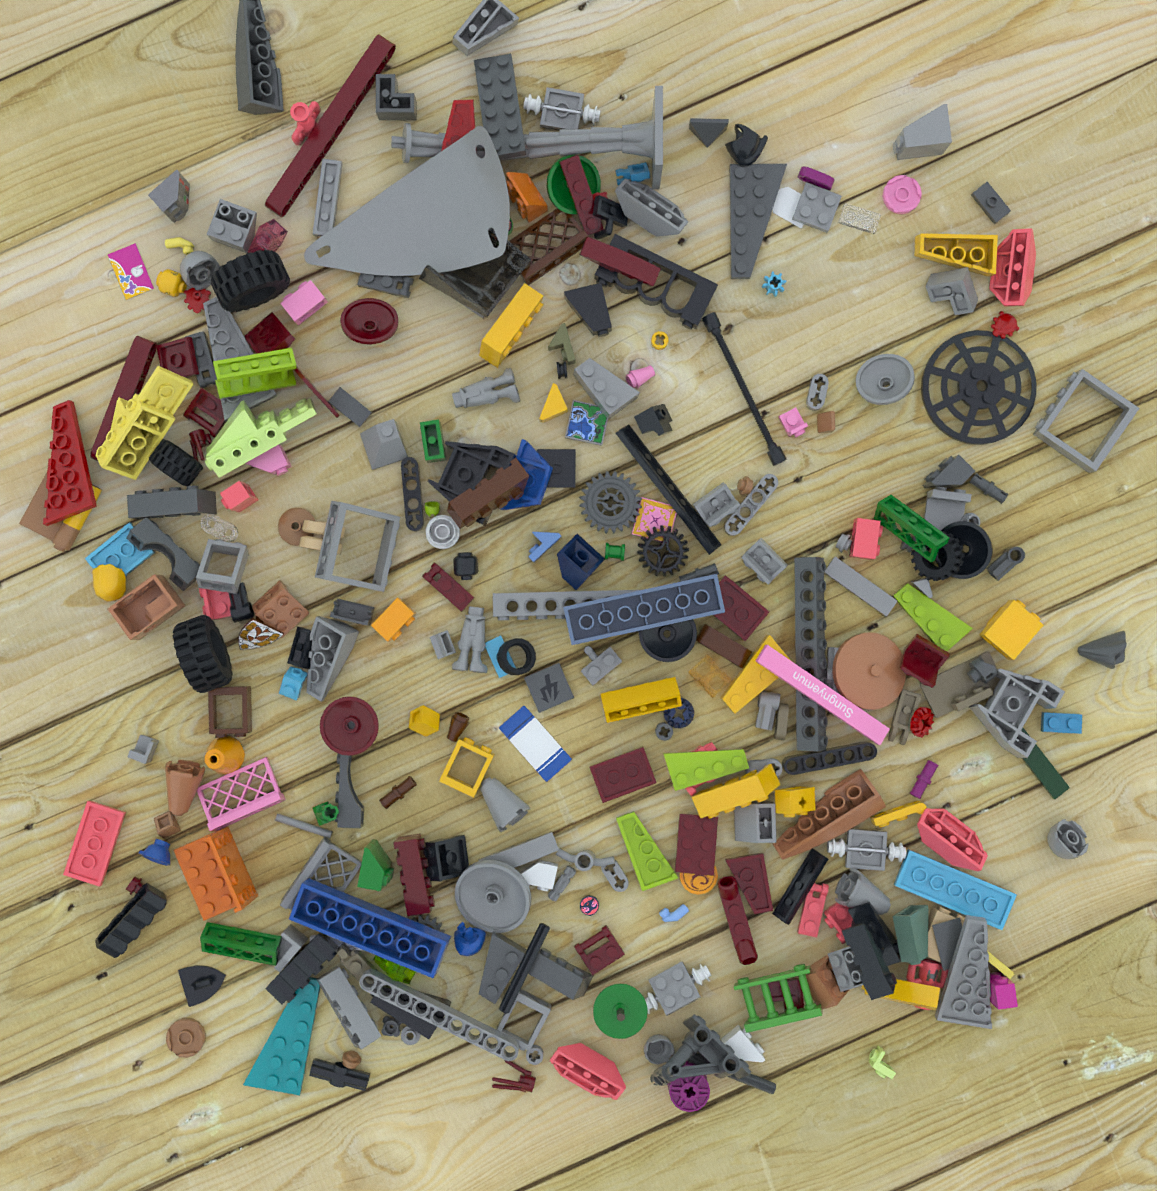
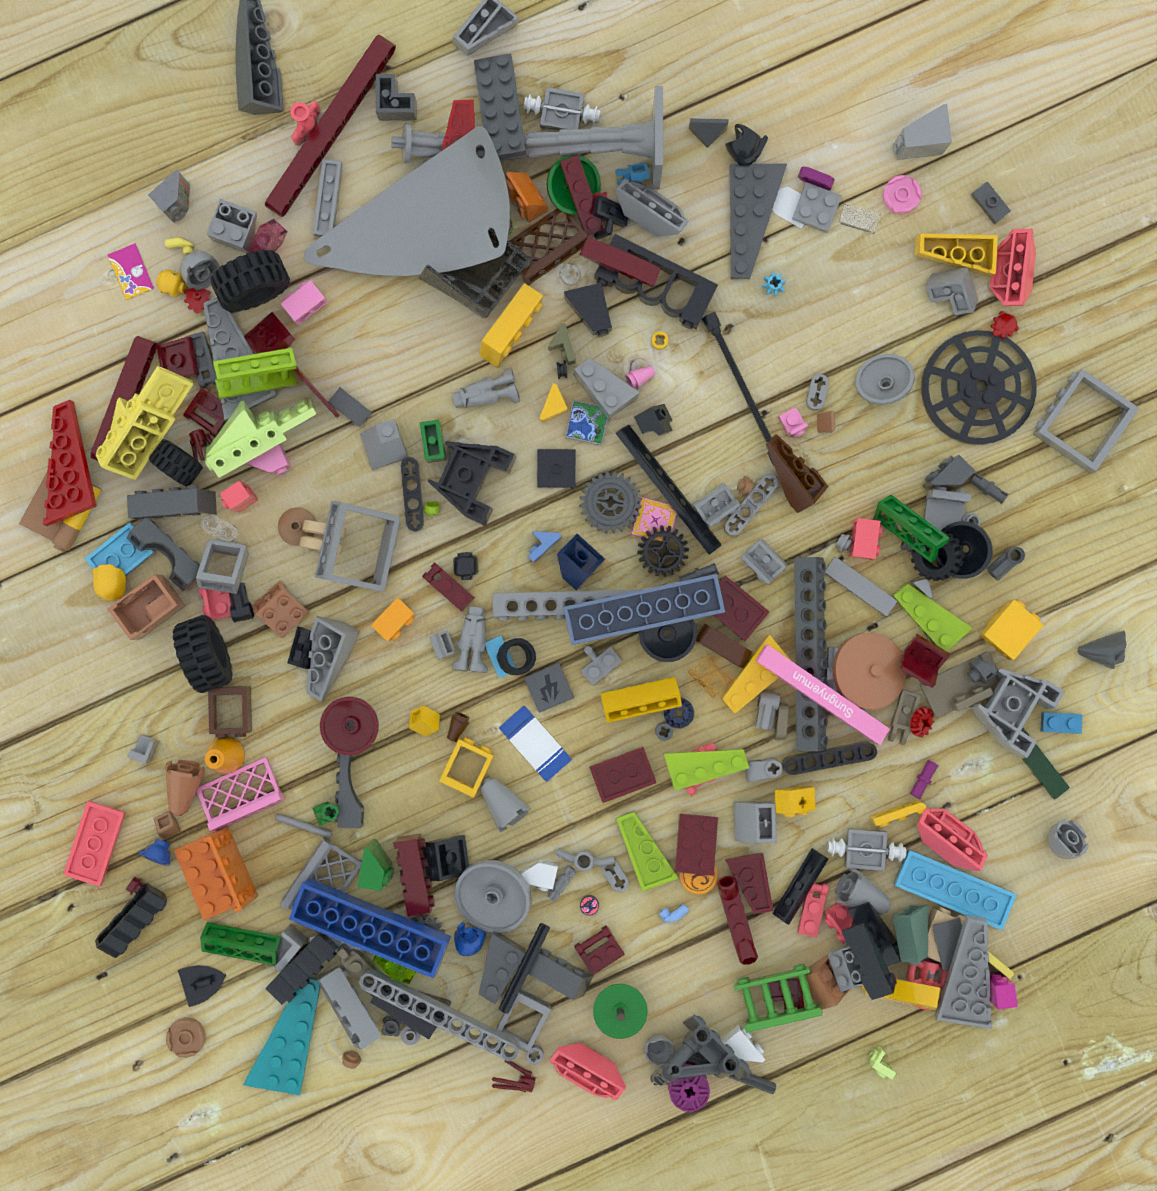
shield [238,616,284,650] -> none
medium azure bracket [279,666,308,701] -> none
black piece [309,1058,370,1091] -> none
dark grey hinge [330,598,375,626] -> none
dark red dish [340,298,399,345] -> none
dark grey plate [357,273,414,298] -> none
reddish brown pin [379,776,417,809] -> none
white piece [425,515,460,549] -> none
reddish brown wedge [447,458,529,529] -> none
light grey slope [478,832,559,868] -> none
blue wing [500,439,553,510] -> none
green bush [605,543,625,561] -> none
light grey plate [645,962,712,1016] -> none
yellow wedge [692,764,780,819] -> none
nougat wedge [773,769,886,860] -> none
none -> reddish brown wedge [766,434,829,513]

